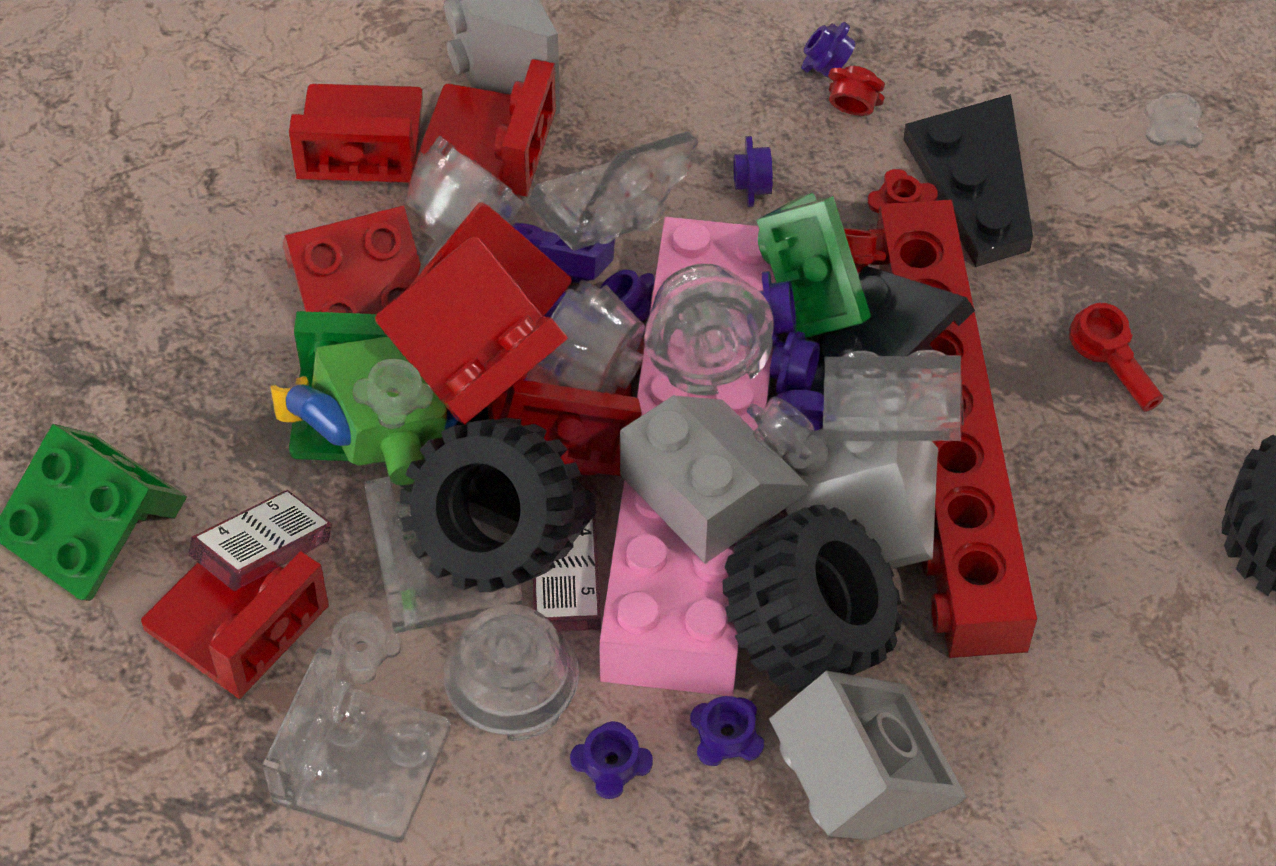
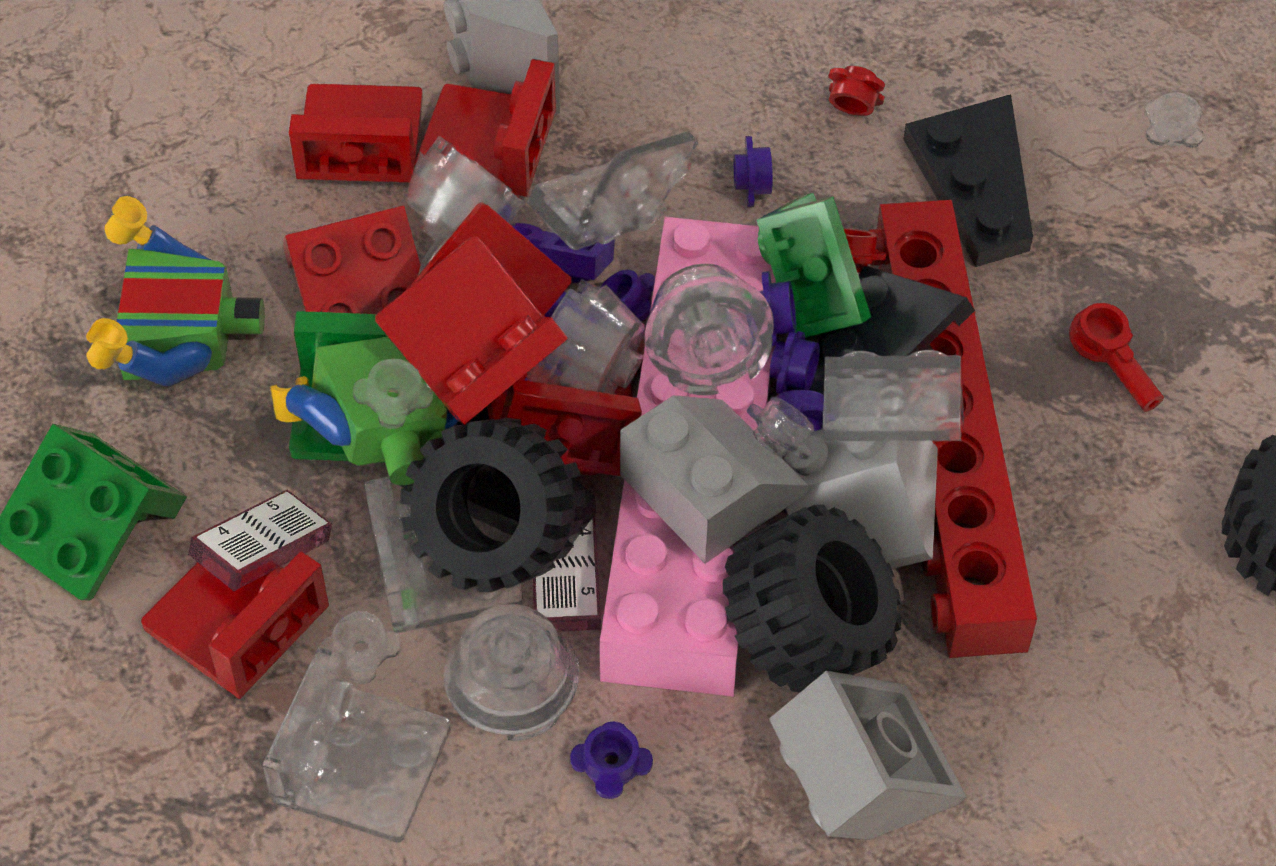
dark purple plate [690,696,764,766] -> none
dark purple plate [801,22,855,78] -> none
red plate [868,169,938,214] -> none
none -> torso [86,196,265,387]

